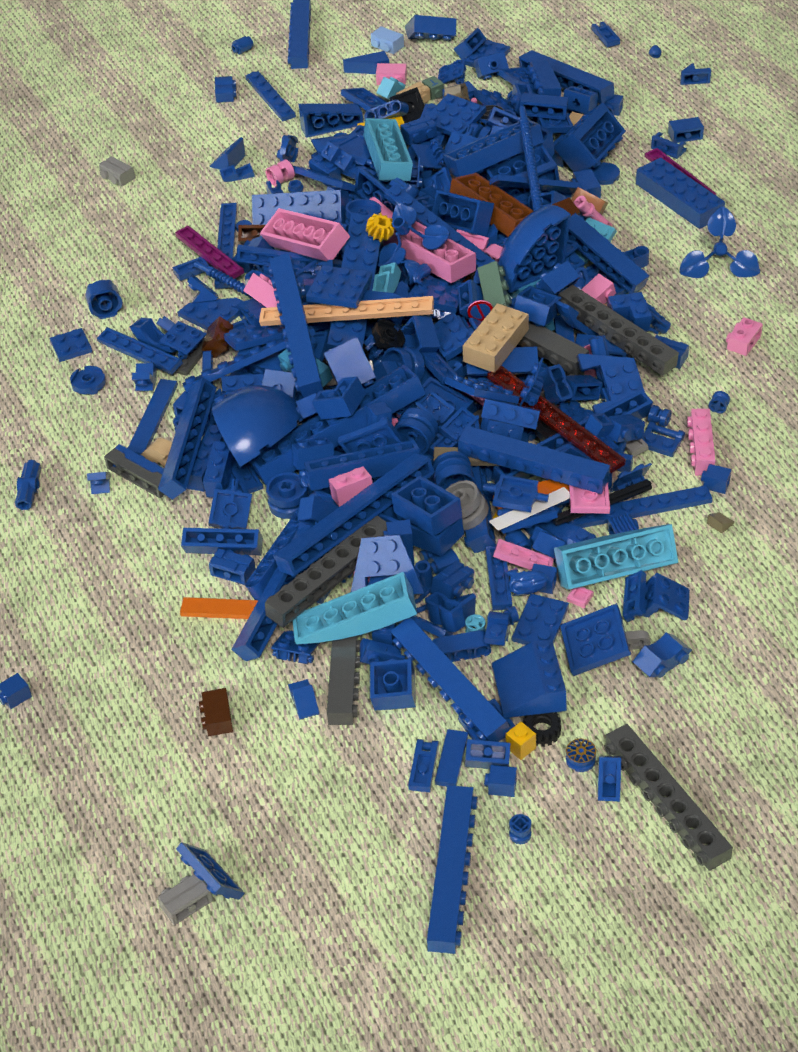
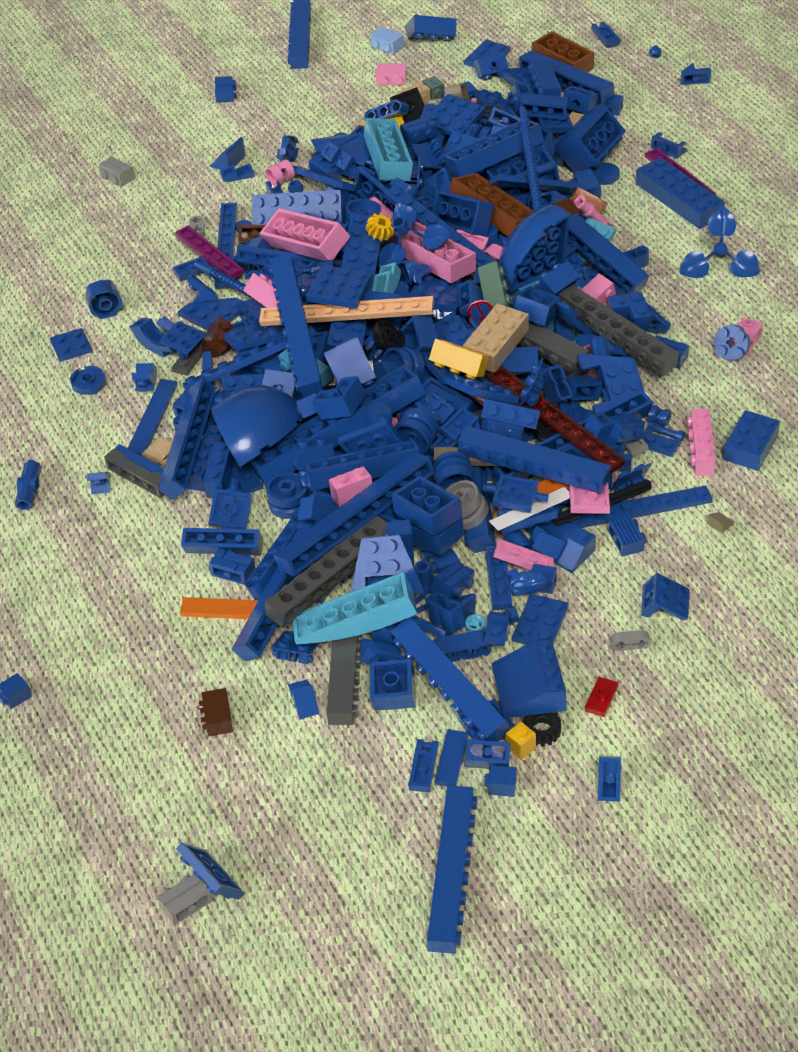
blue tile [96,327,183,375] -> none
blue brick [231,36,254,55] -> none
blue plate [245,71,296,122] -> none
blue wedge [299,104,363,138] -> none
blue plate [340,88,387,112] -> none
blue slope [343,51,389,74] -> none
medium azure slope [376,77,406,100] -> none
blue hinge [438,58,466,84] -> none
blue brick [454,28,487,59] -> none
blue wheel [509,814,532,844] -> none
medium azure slope [554,524,679,590] -> none
blue plate [560,603,631,676] -> none
blue wheel [566,738,596,772] -> none
bright pink tile [567,587,594,608] -> none
dark grey brick [604,724,733,871] -> none
blue plate [623,570,646,622] -> none
blue brick [633,632,692,678] -> none
blue brick [668,117,704,143] -> none
blue brick [701,464,732,494] -> none
blue wheel [709,391,730,414] -> none
none -> light grey beam [189,216,205,237]
none -> yellow brick [429,339,490,379]
none -> dark orange brick [532,31,594,72]
none -> red plate [585,676,619,718]
none -> plate [714,324,751,360]
none -> blue brick [723,410,780,471]

